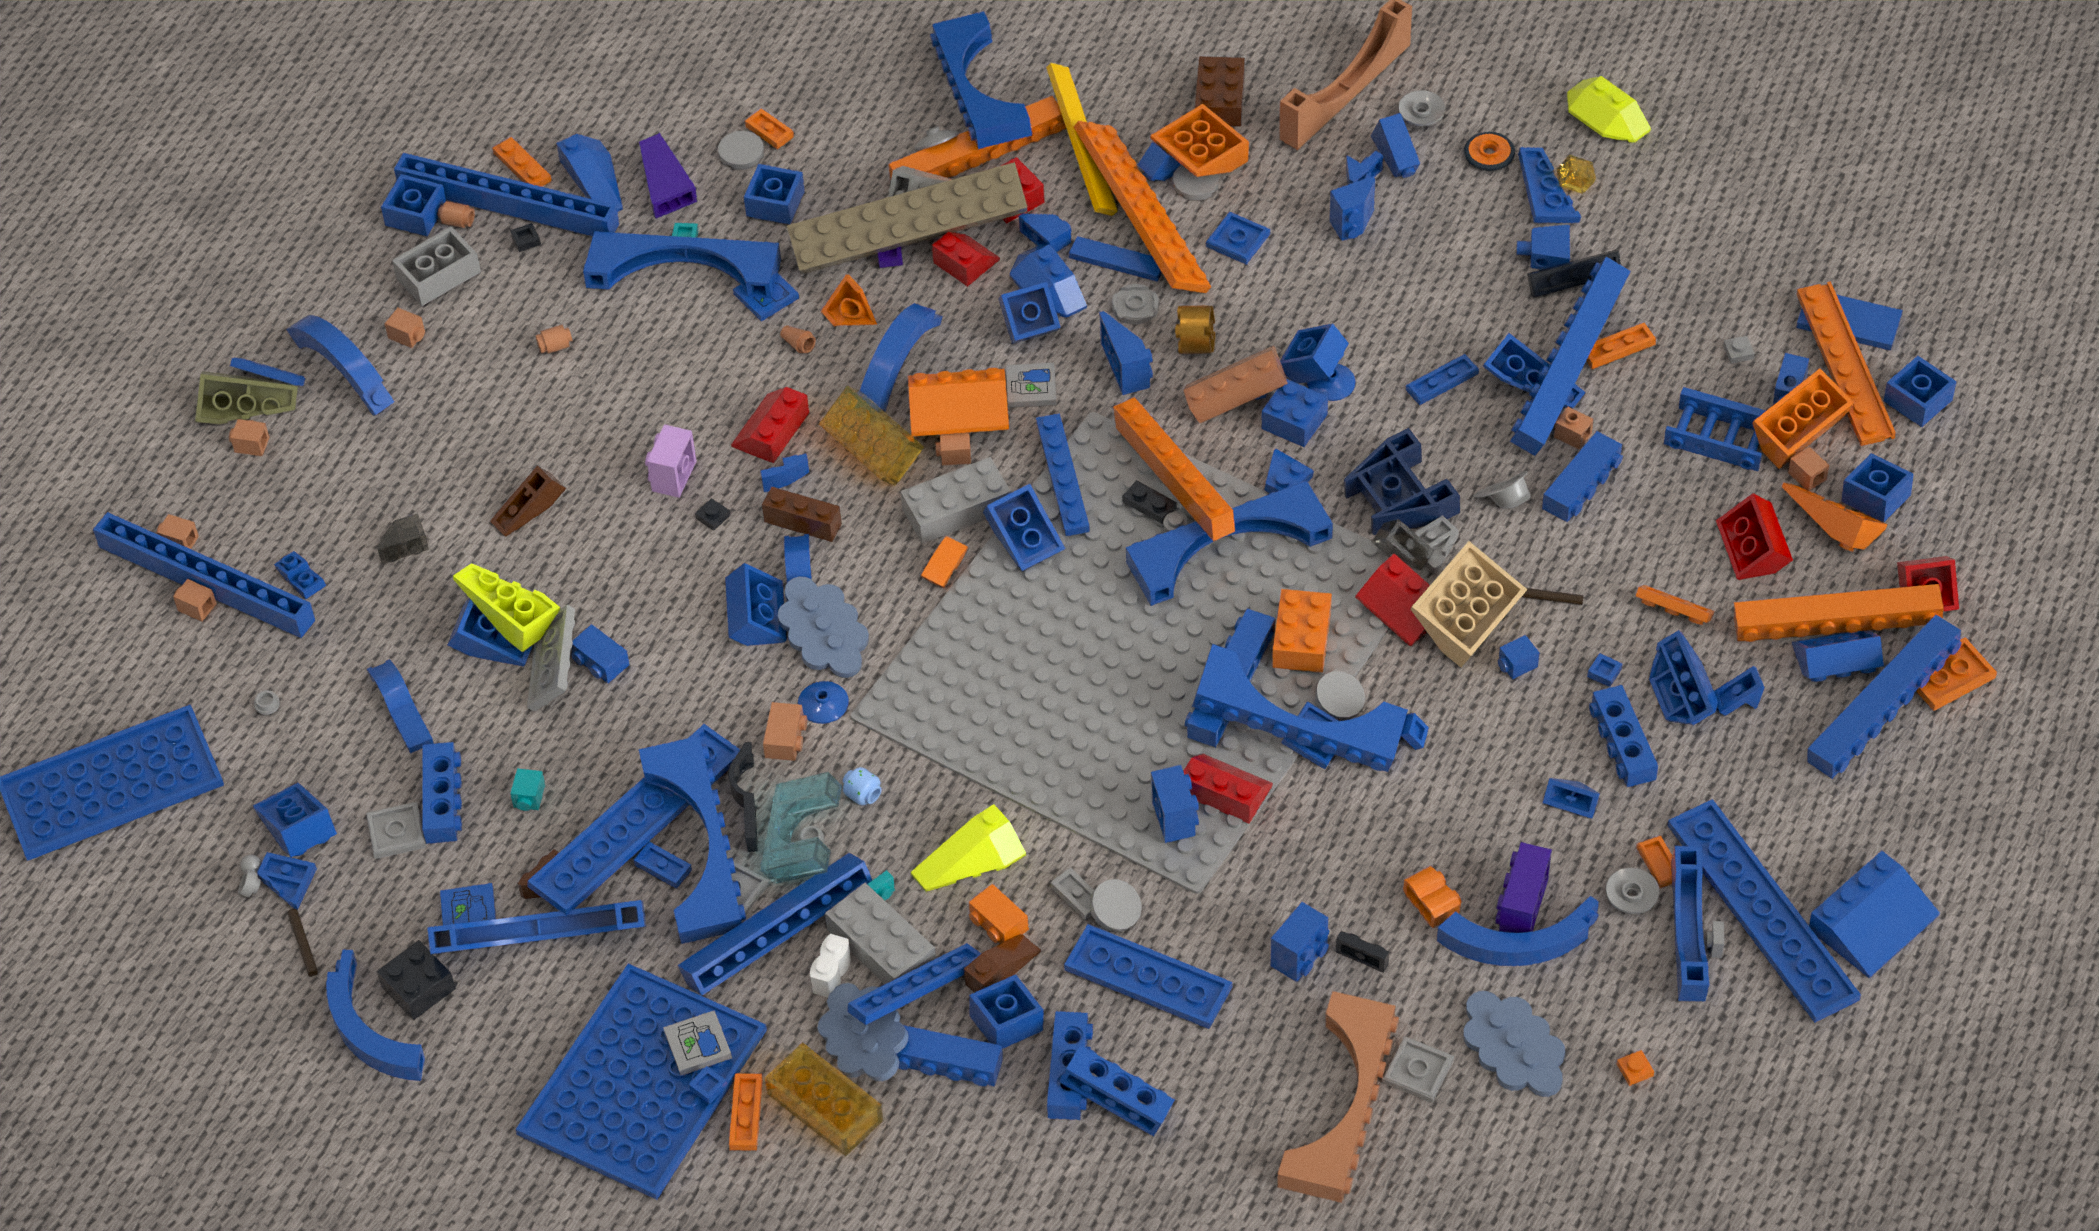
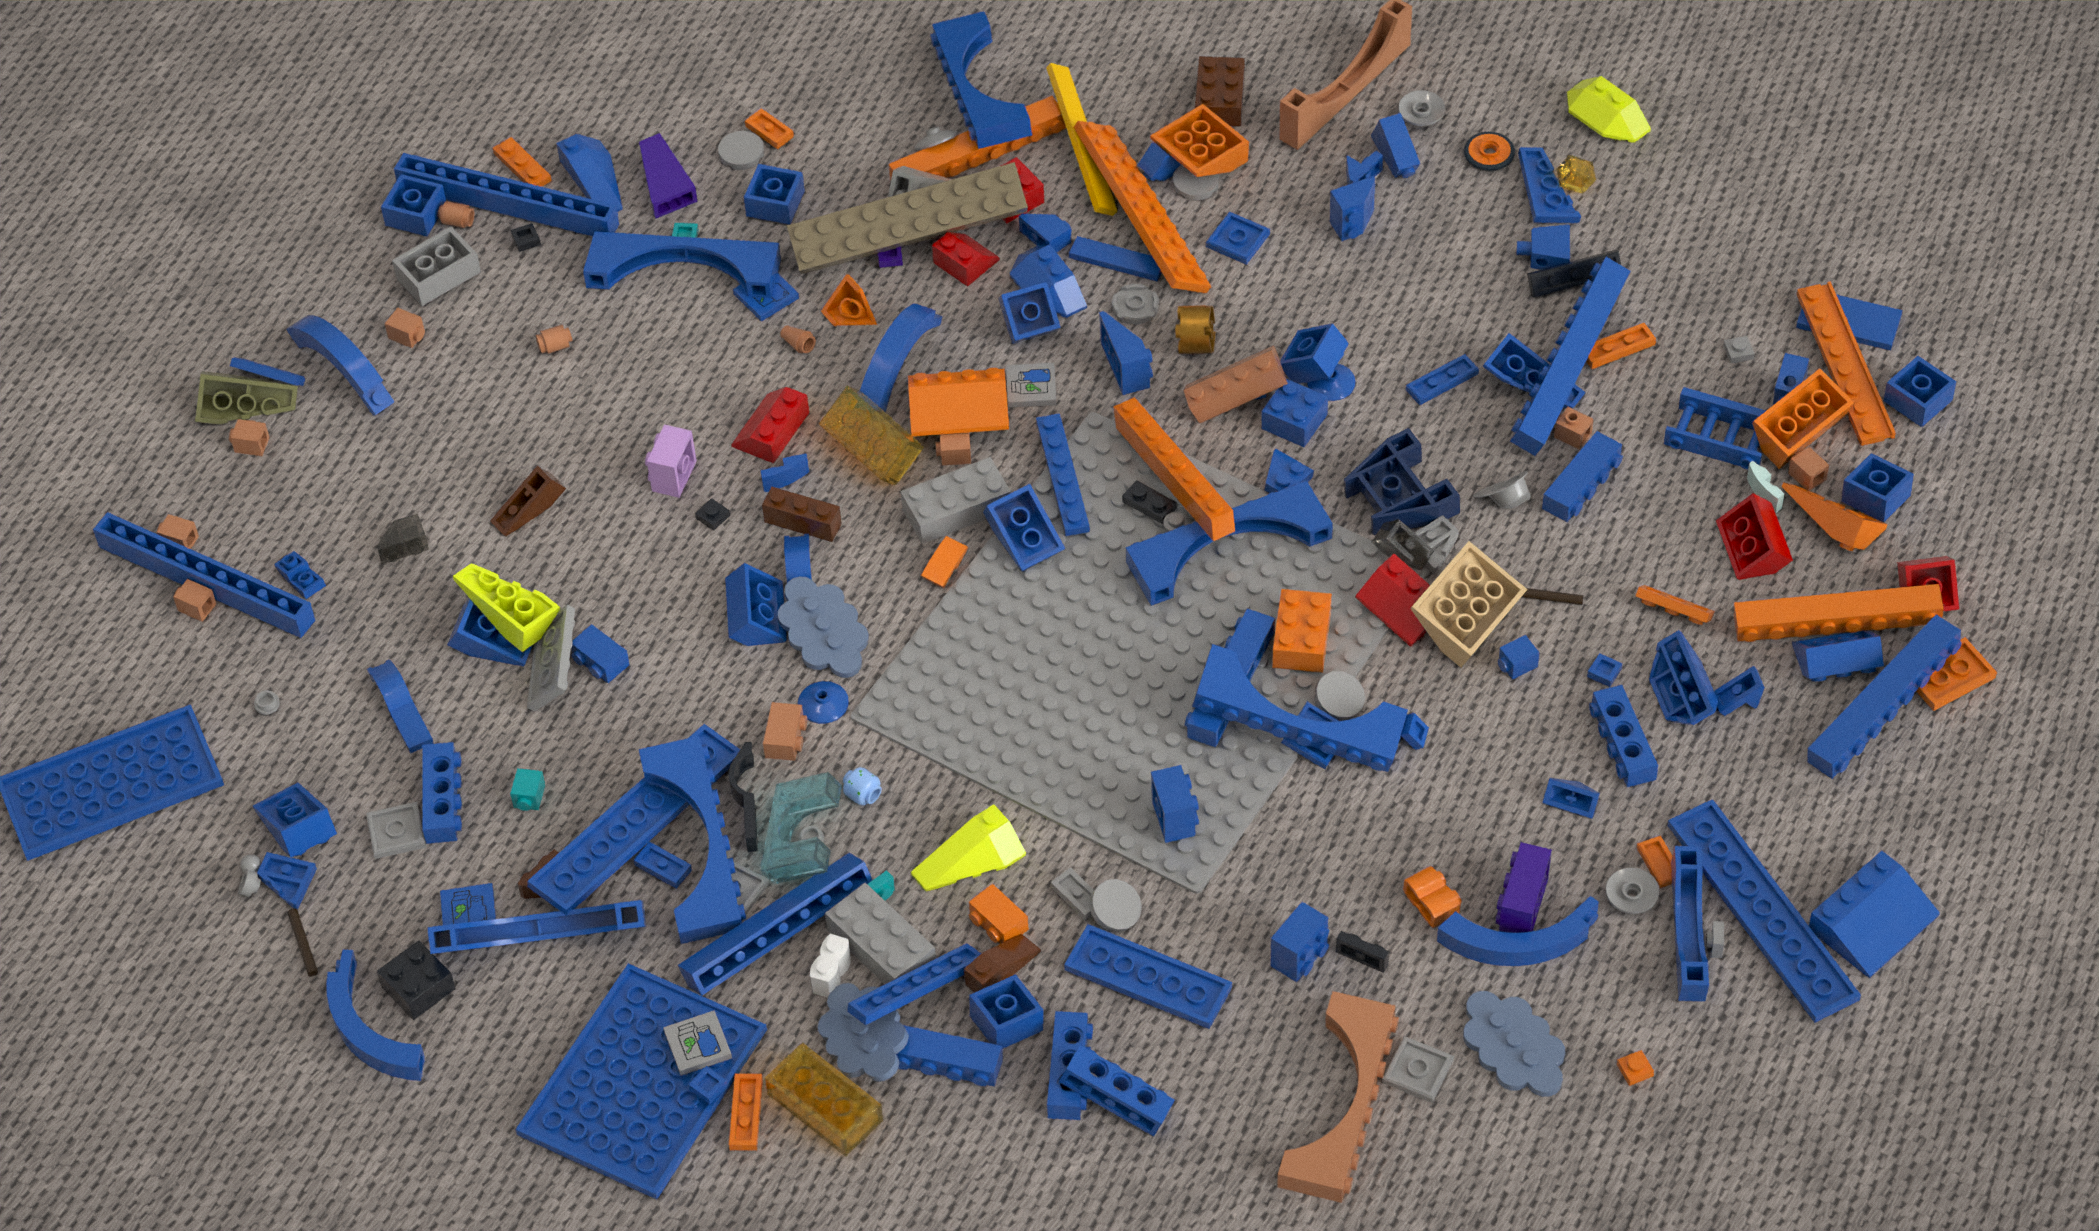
red slope [1183,754,1273,824] -> none
none -> light aqua slope [1747,461,1784,513]

